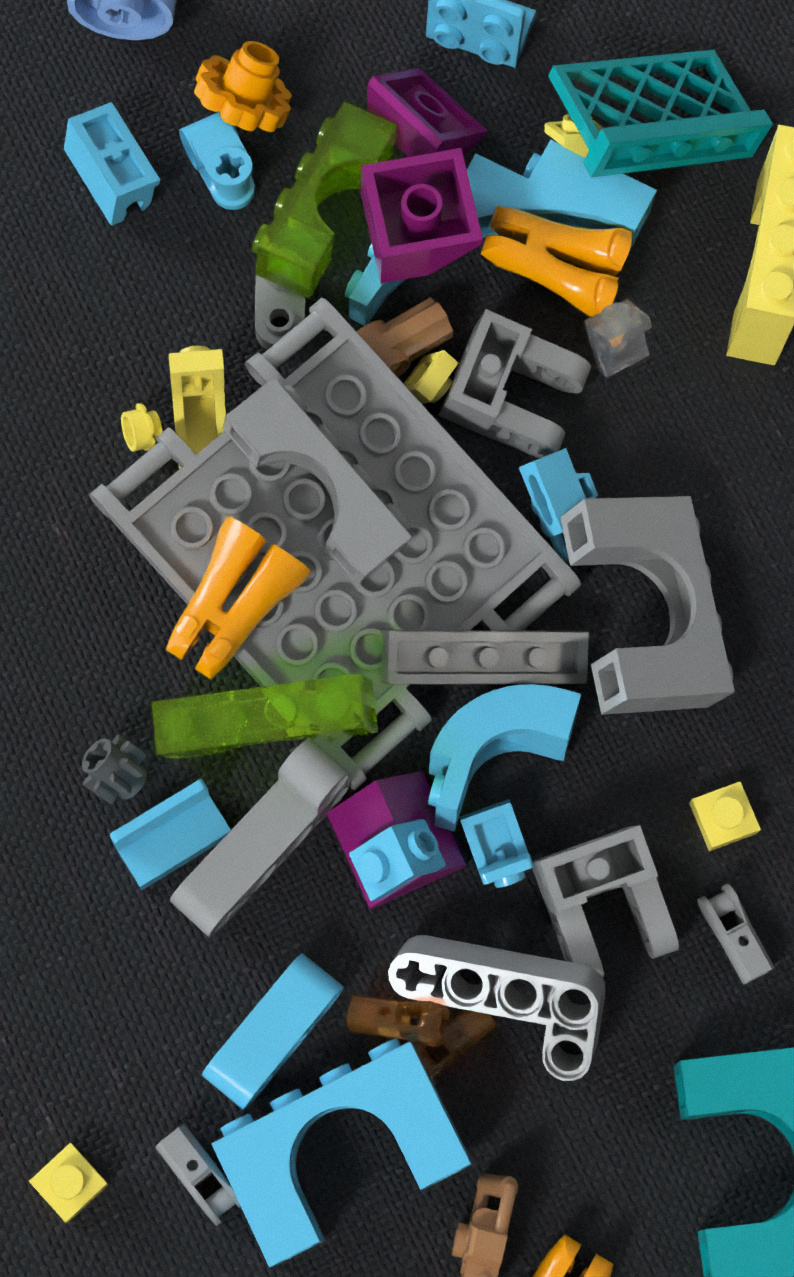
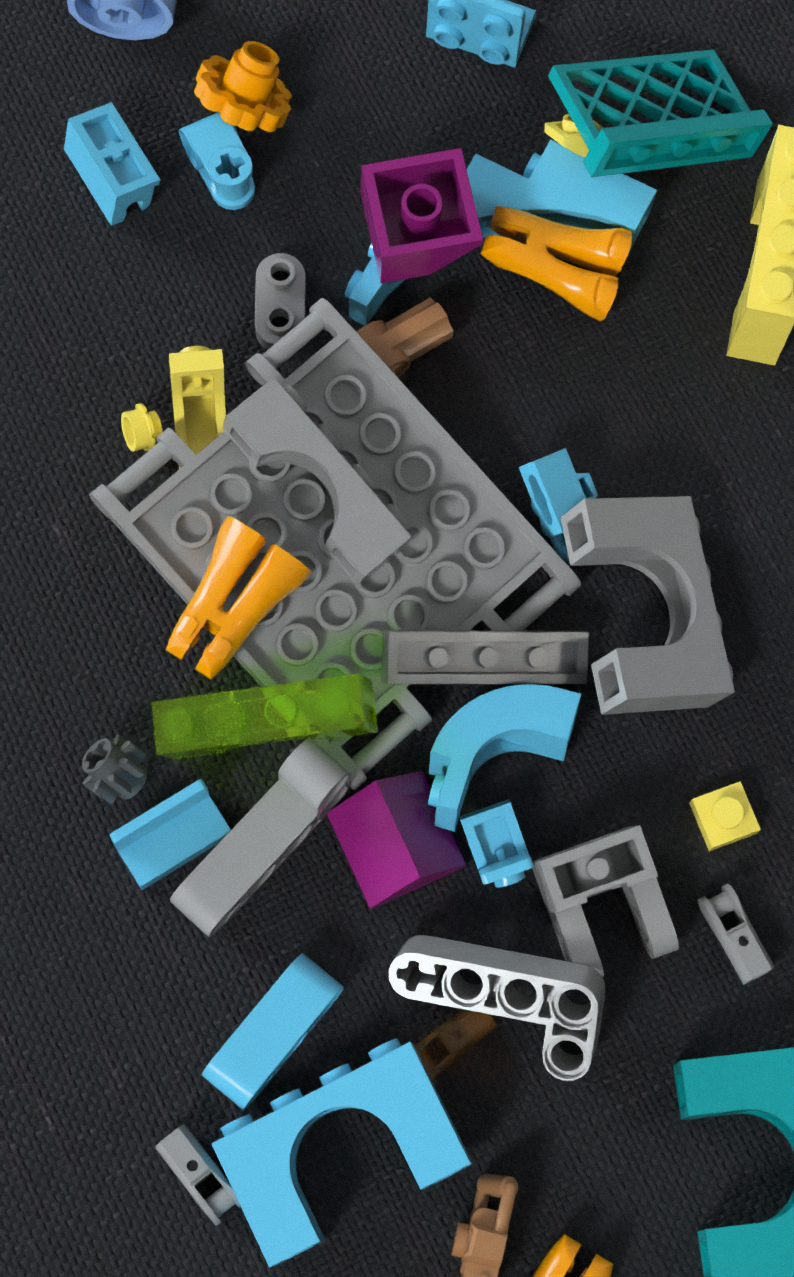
light yellow plate [29,1143,109,1223] -> none
clear neon green arch [252,101,397,299] -> none
clear orange bar [346,994,450,1047] -> none
medium azure bracket [349,819,445,902] -> none
magenta slope [367,68,488,157] -> none
light yellow plate [404,350,458,404] -> none
light grey brick [438,309,591,458] -> none
clear bracket [584,299,652,377] -> none

